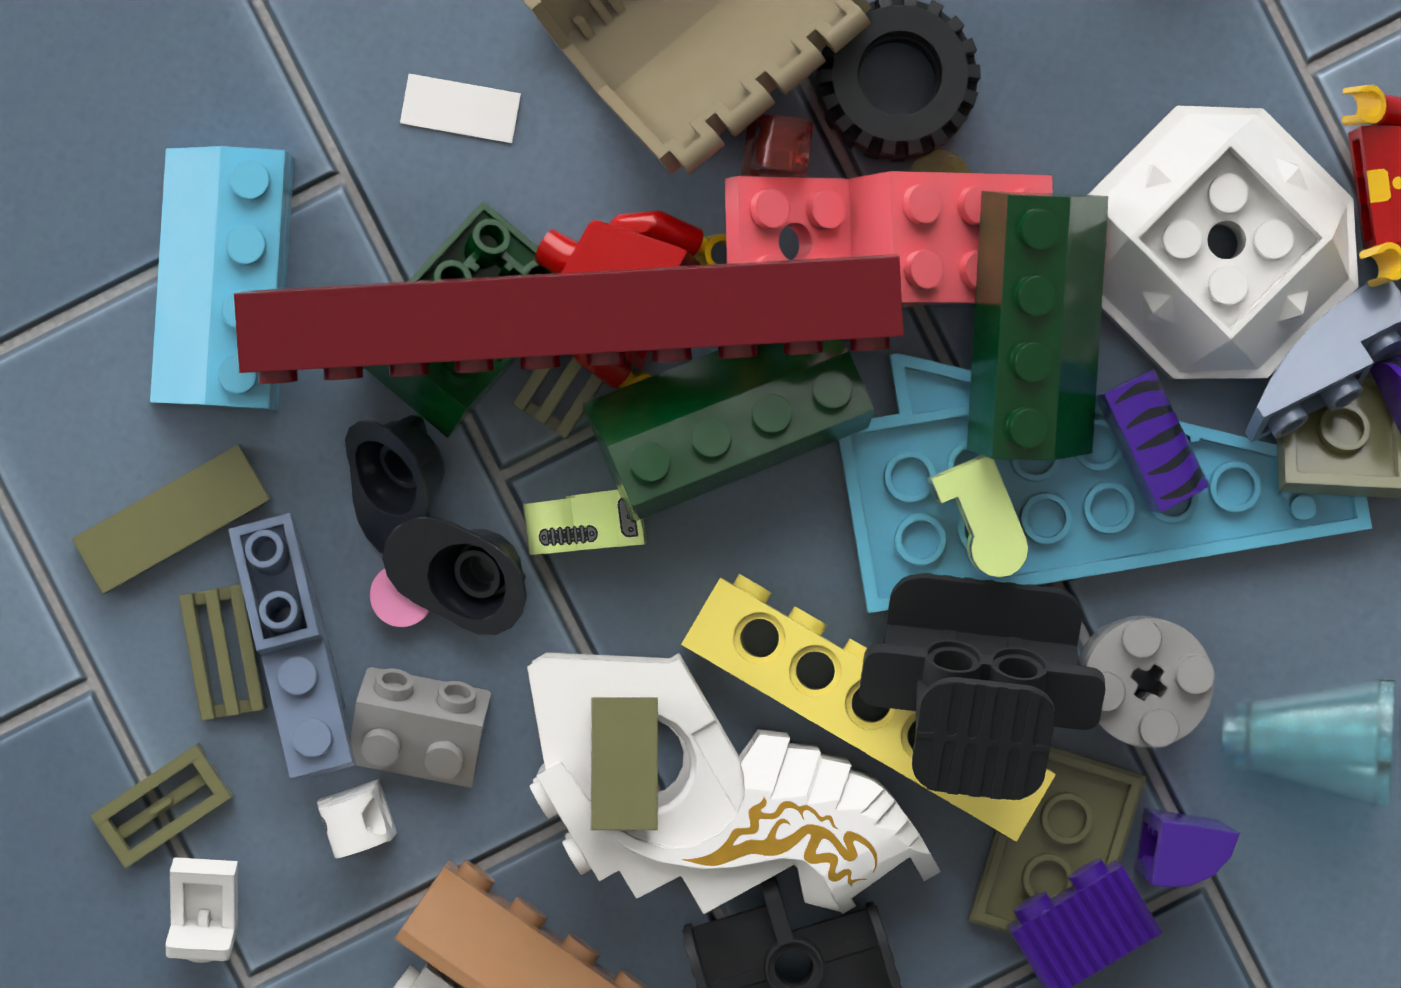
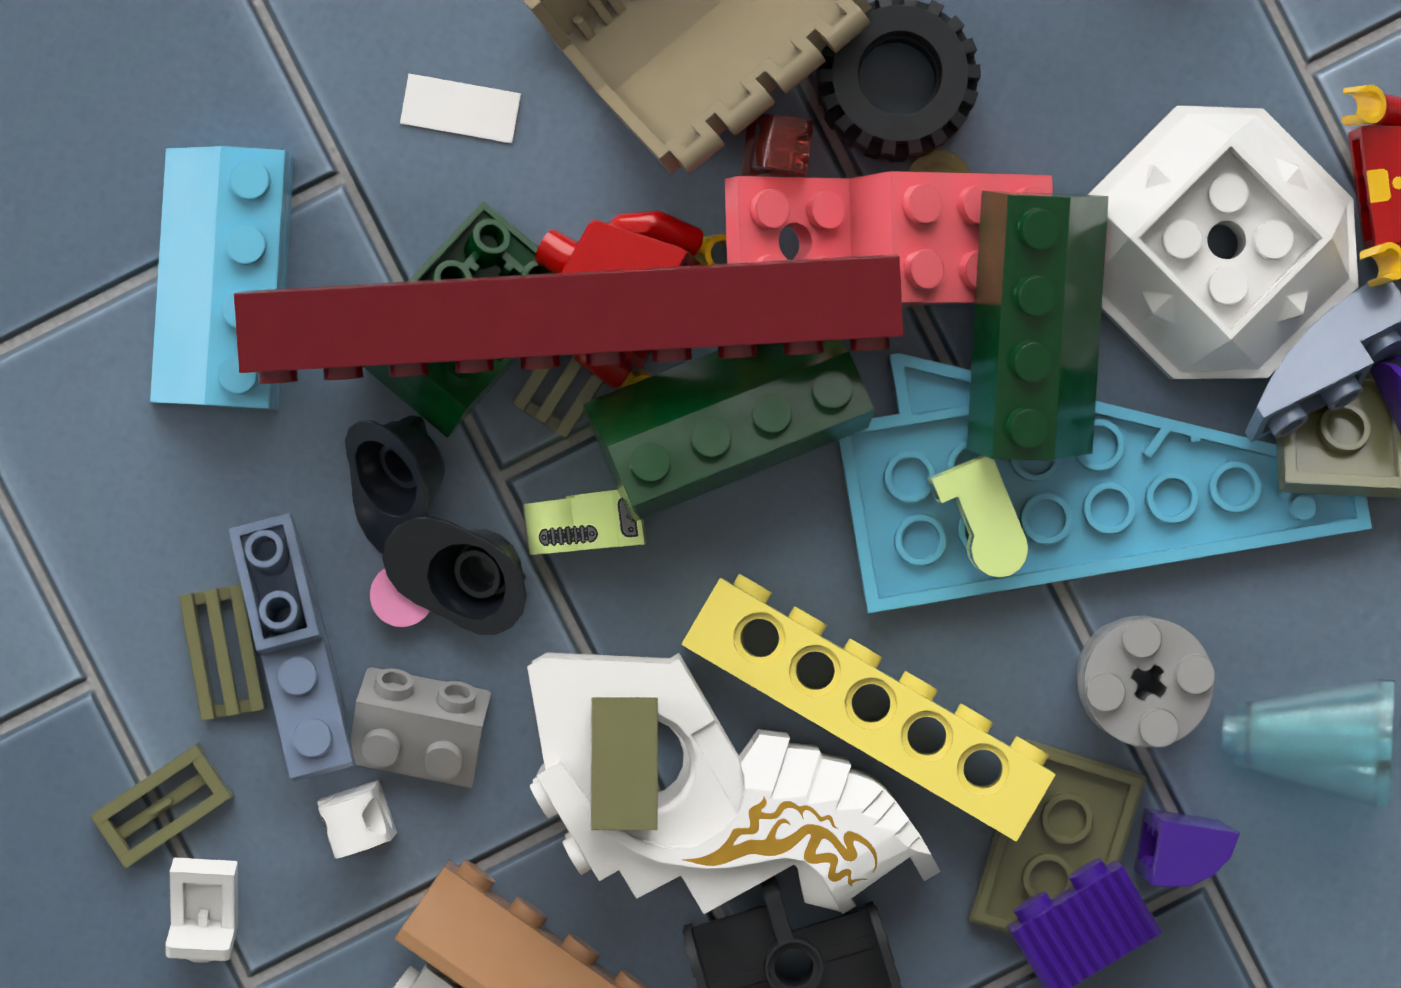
olive tile [71,444,272,594] -> none
black piece [860,573,1106,800] -> none
dark purple brick [1096,368,1209,512] -> none

